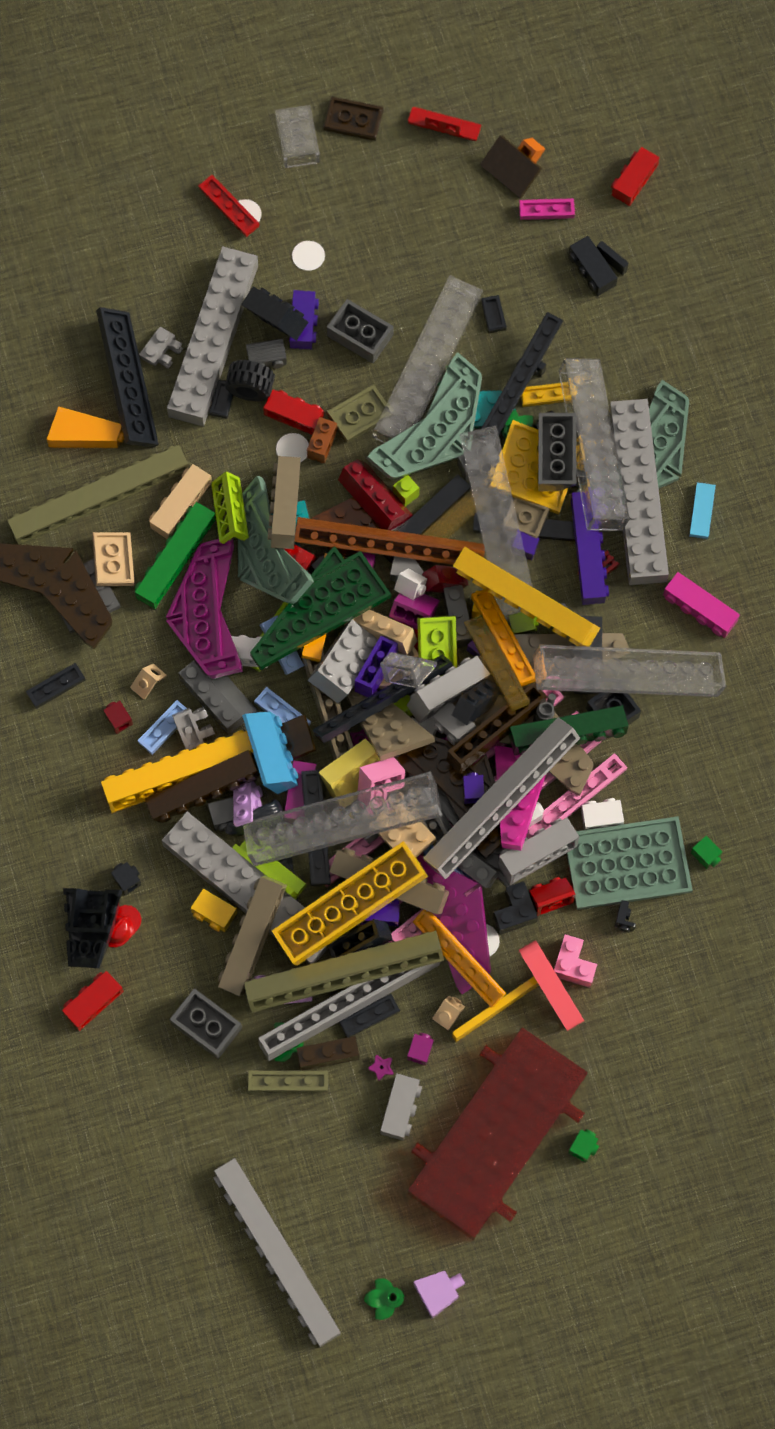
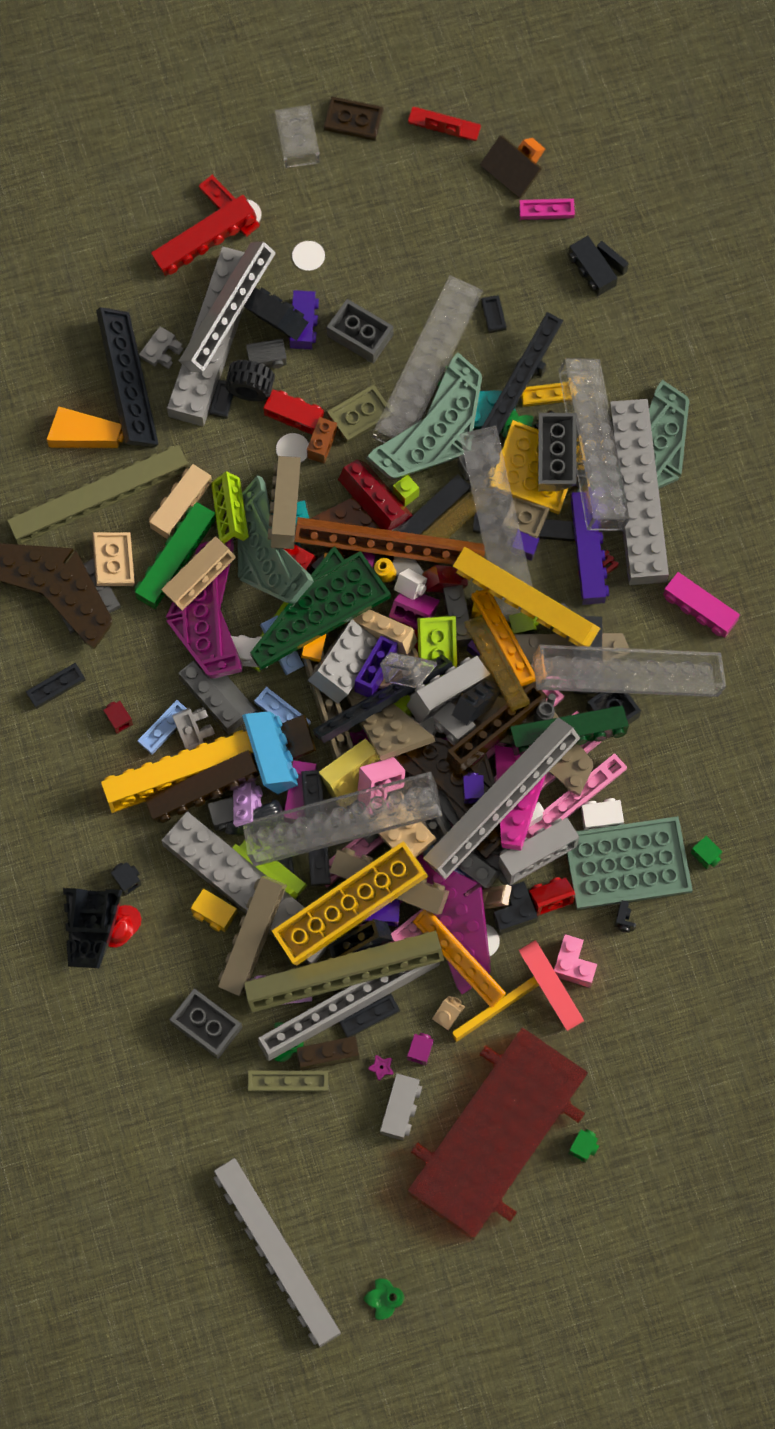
red brick [62,970,124,1031] -> none
tan bracket [130,664,167,699] -> none
lavender torso [413,1271,465,1318] -> none
red brick [611,147,660,206] -> none
medium azure tile [689,482,716,539] -> none
none -> red brick [151,195,257,277]
none -> tan brick [161,536,236,610]
none -> light grey brick [179,241,275,372]
none -> yellow brick [374,558,397,582]
none -> tan tile [482,885,511,909]

